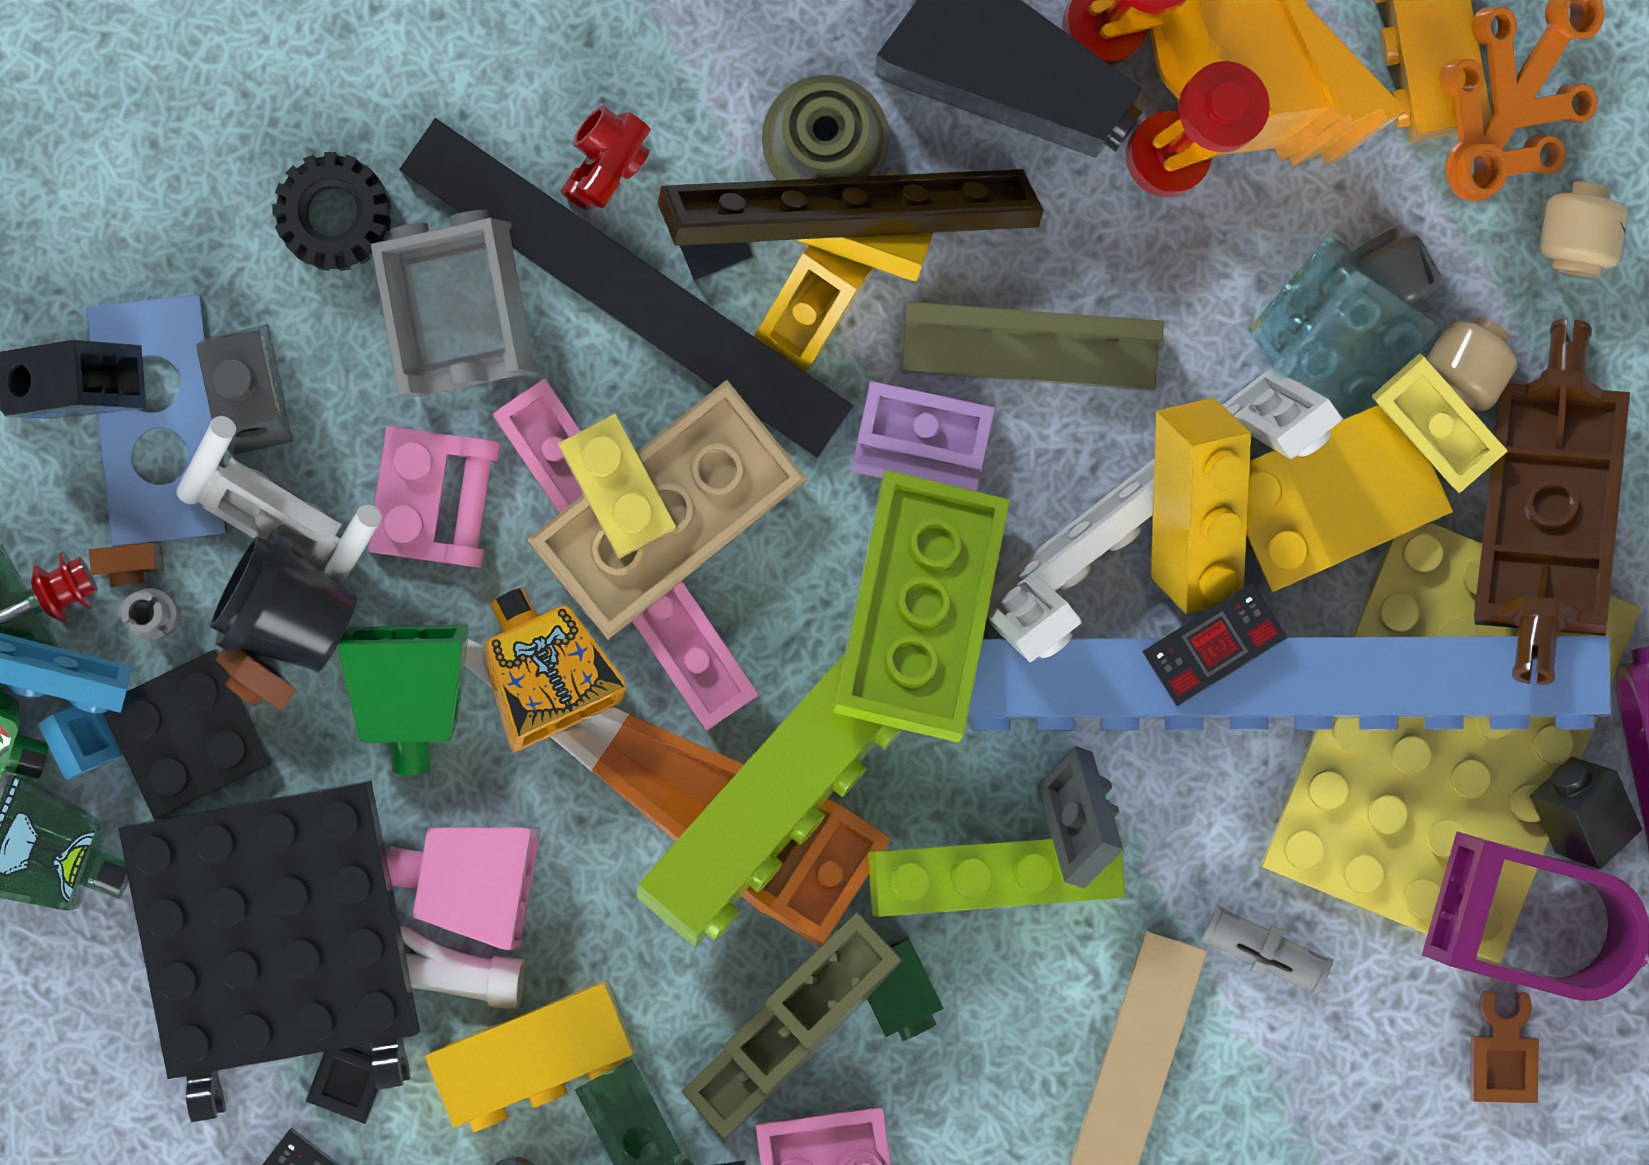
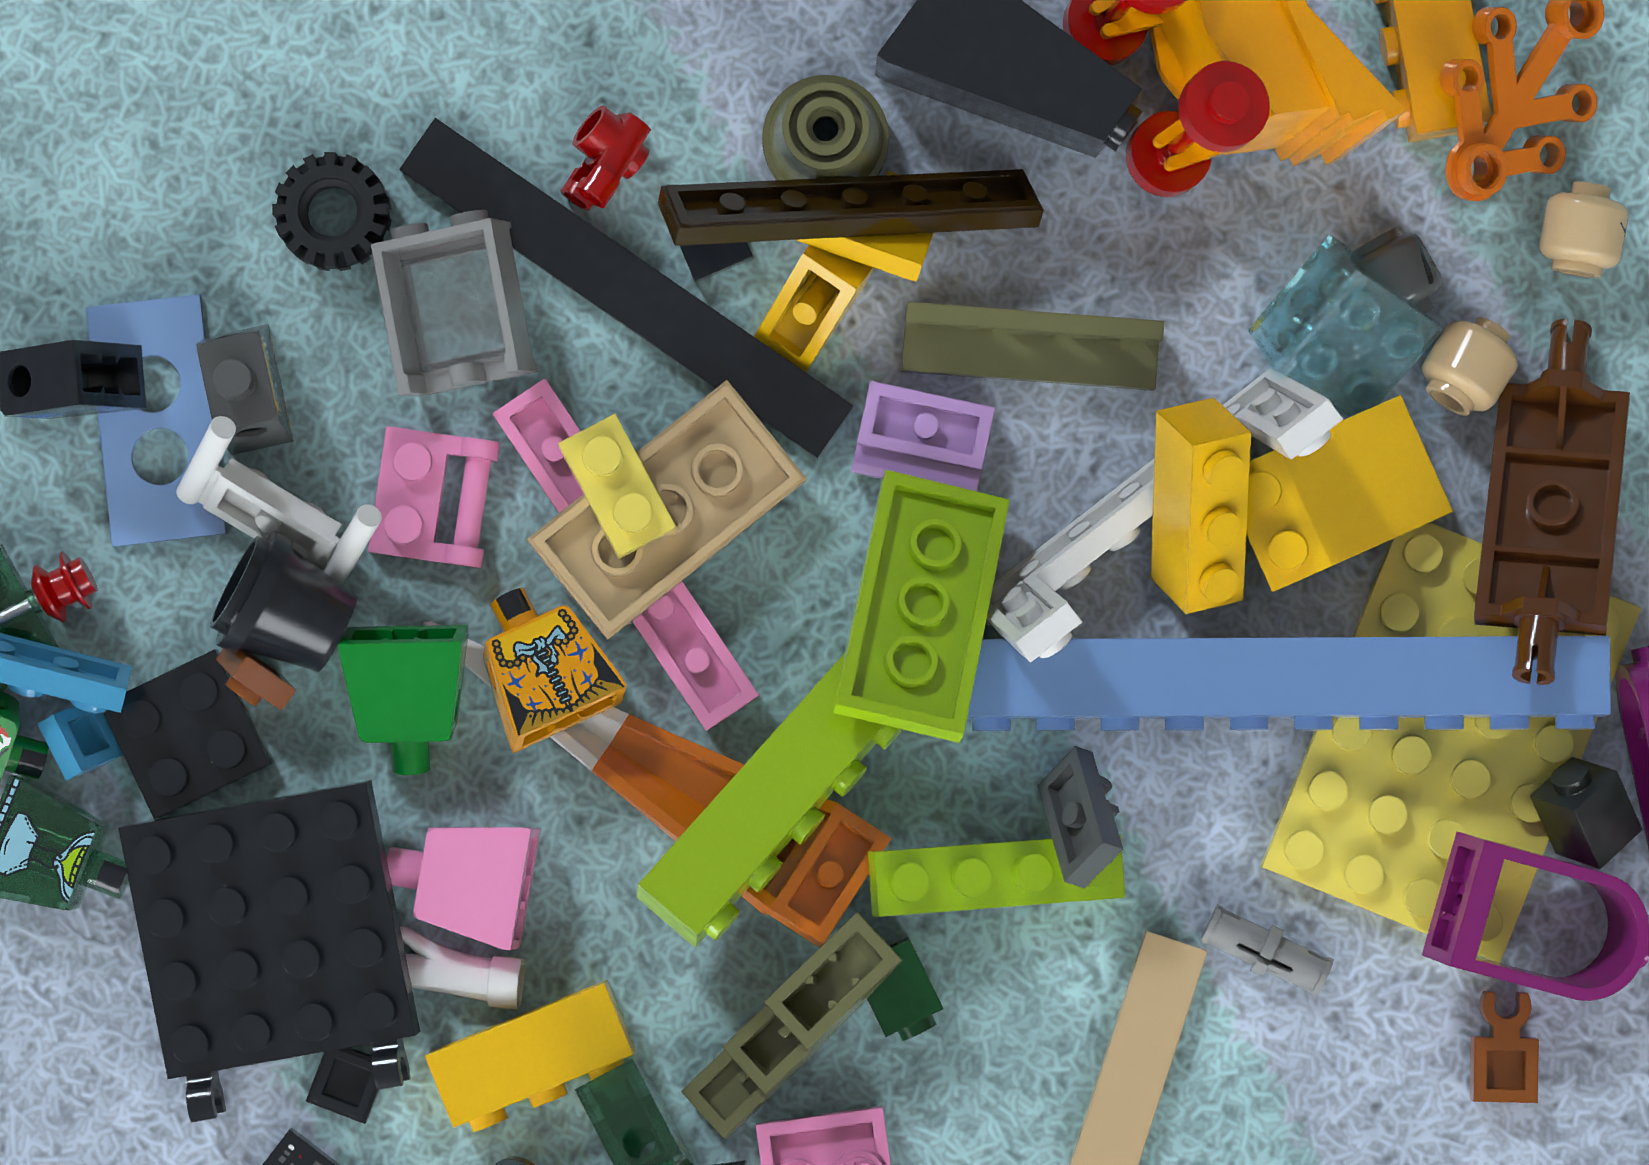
dark orange plate [89,543,164,588] -> none
light grey pin [120,588,182,640] -> none
tile [1142,582,1288,707] -> none
light yellow plate [1371,353,1507,494] -> none

